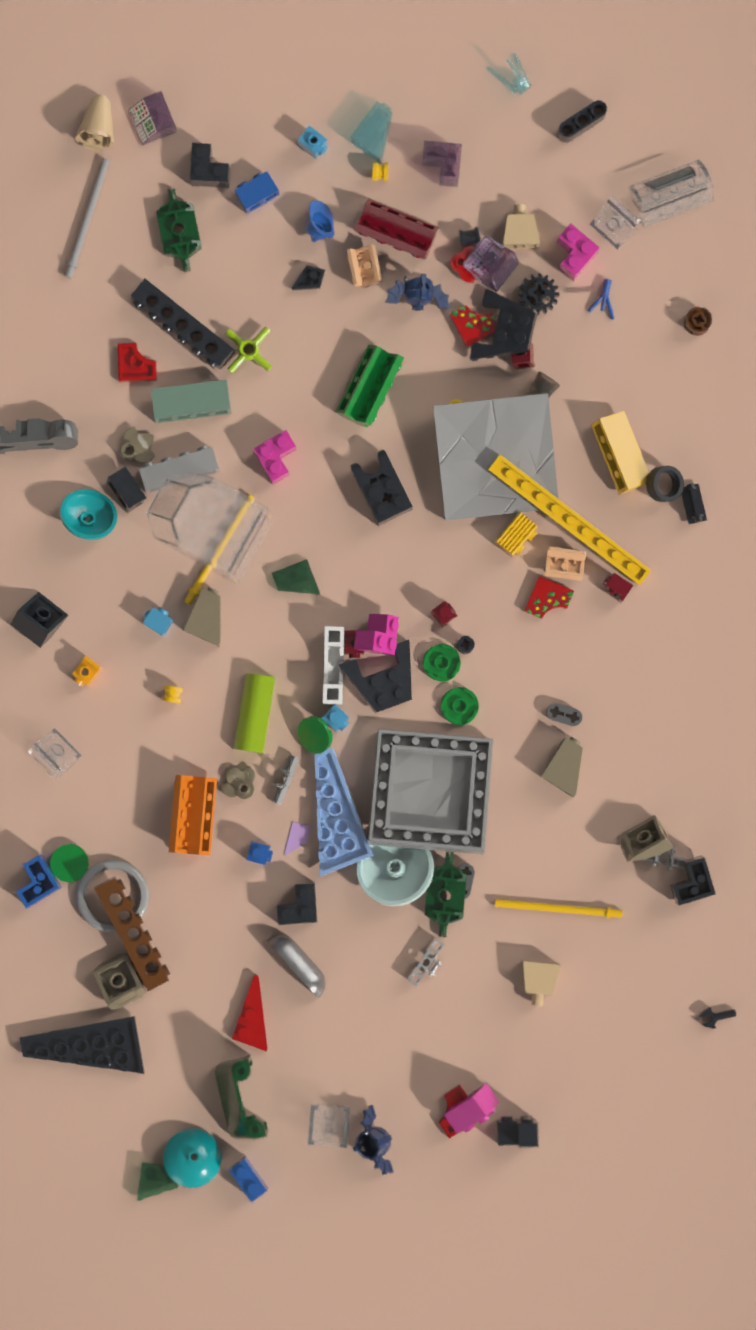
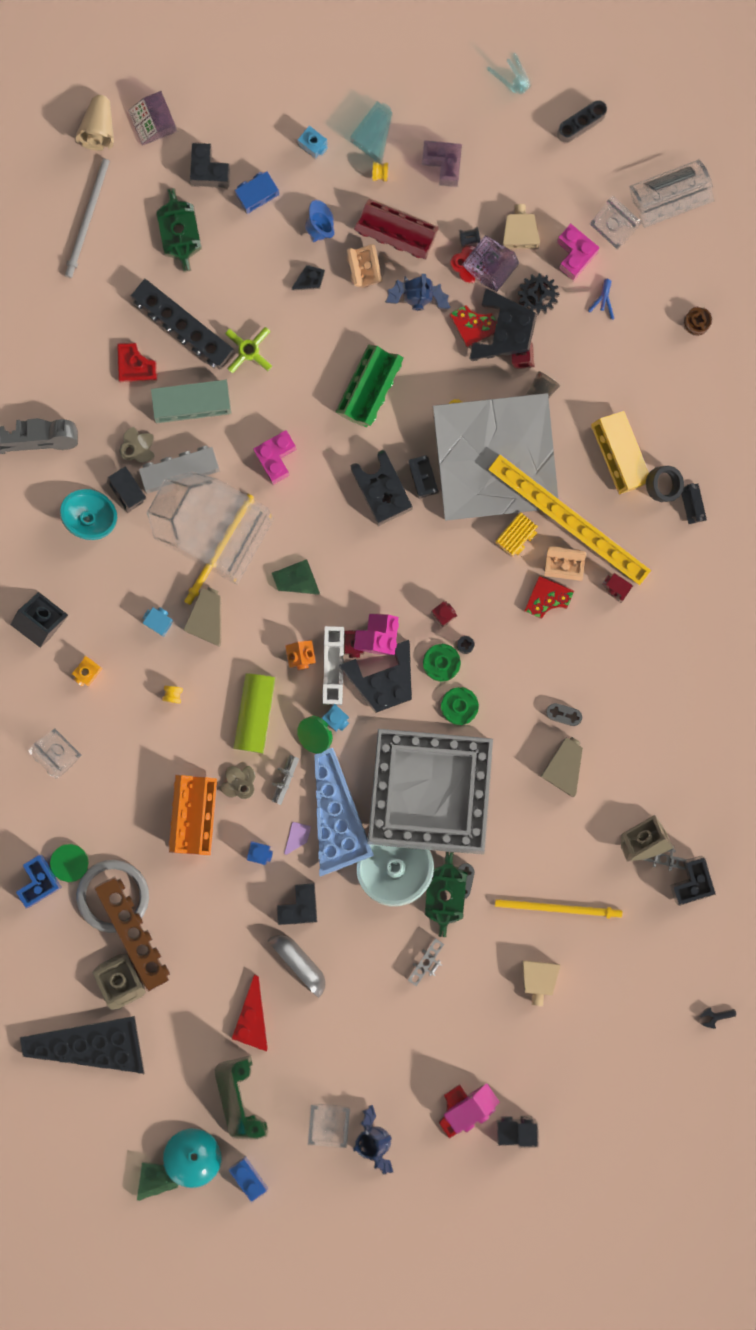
none -> orange brick [285,640,316,670]
none -> black hinge [408,455,439,499]

